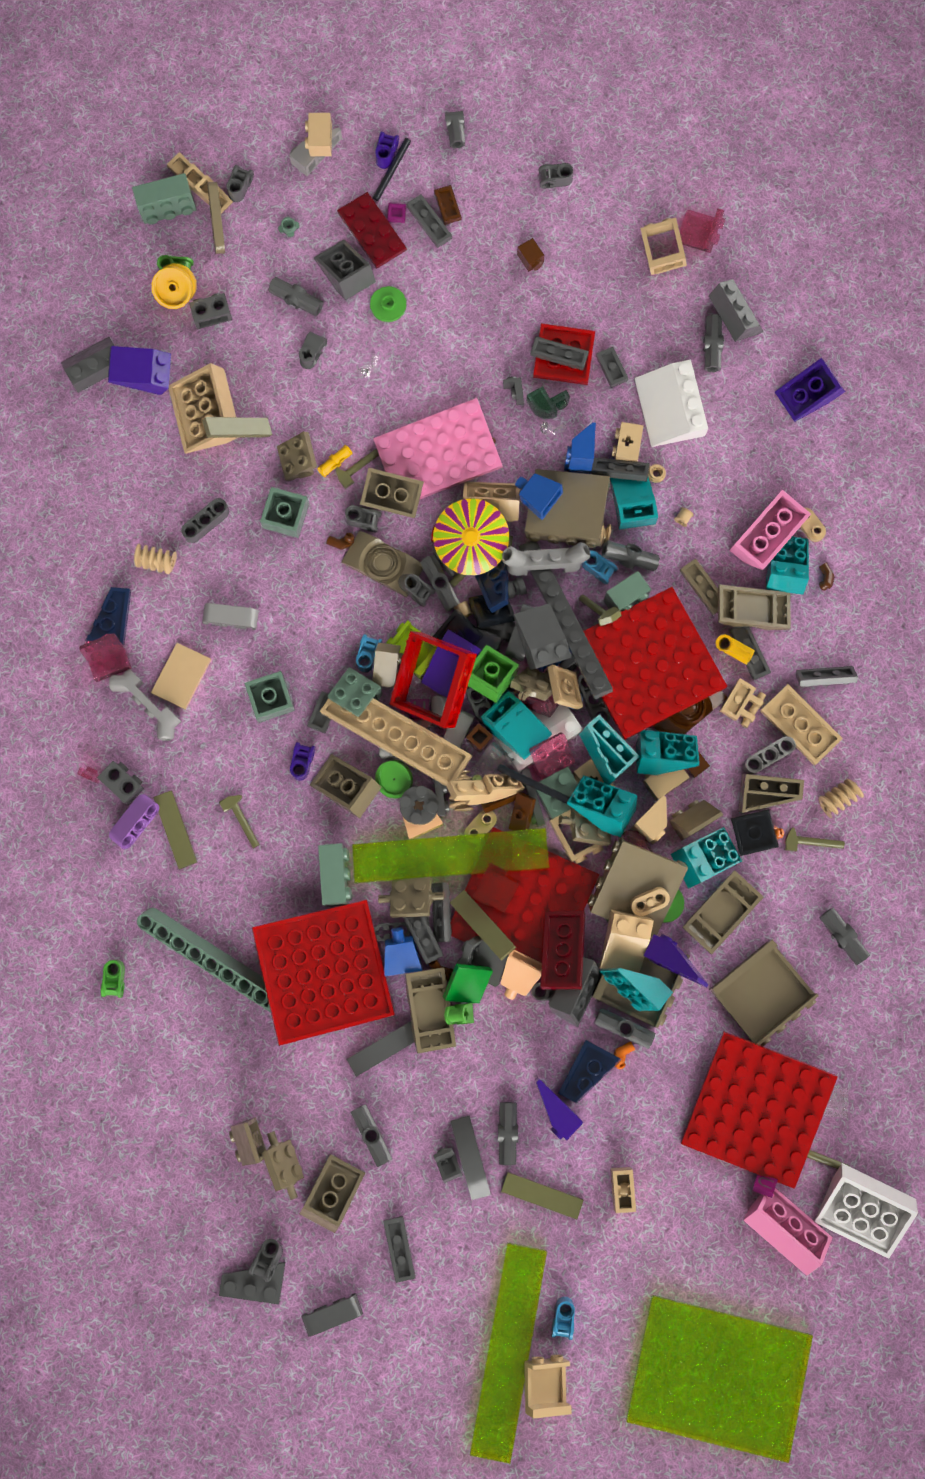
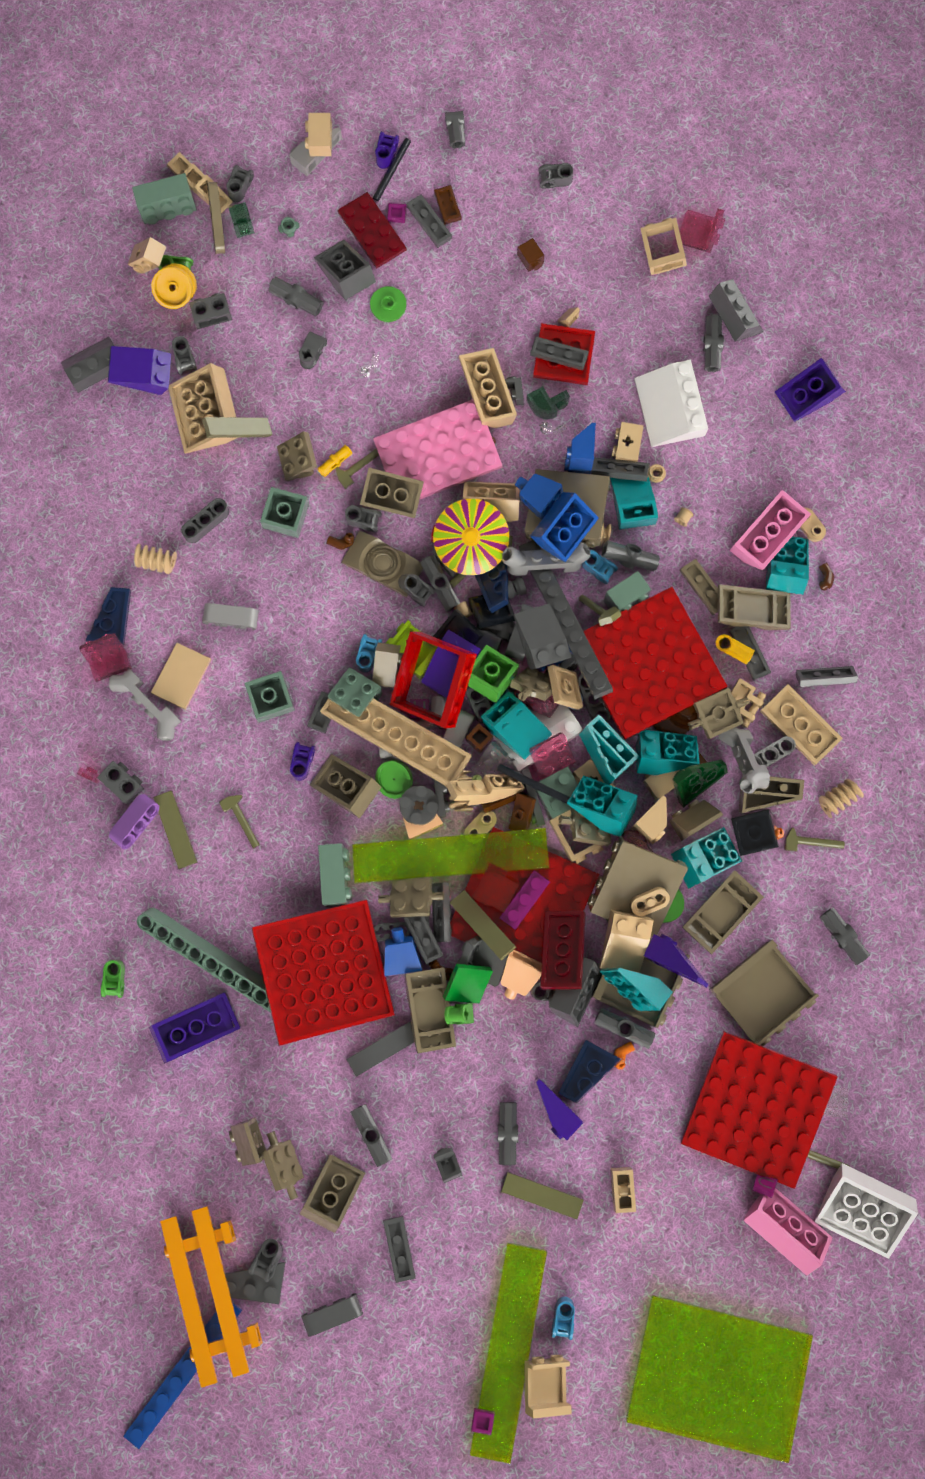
dark grey slope [451,1115,491,1200] -> none
dark grey plate [596,347,628,388] -> none
none -> blue plate [123,1302,242,1449]
none -> tan brick [128,237,166,273]
none -> dark purple slope [149,992,240,1064]
none -> light orange fence [160,1206,263,1388]
none -> dark grey piece [172,336,197,375]
none -> clear green brick [228,202,255,238]
none -> tan slope [459,348,517,428]
none -> magenta tile [471,1408,495,1435]
none -> magenta plate [500,870,550,930]
none -> blue slope [530,492,599,562]
none -> tan slope [557,307,580,327]
none -> dark green plate [672,760,728,808]
none -> dark tan plate [688,688,749,739]
none -> light grey plate [718,727,770,794]

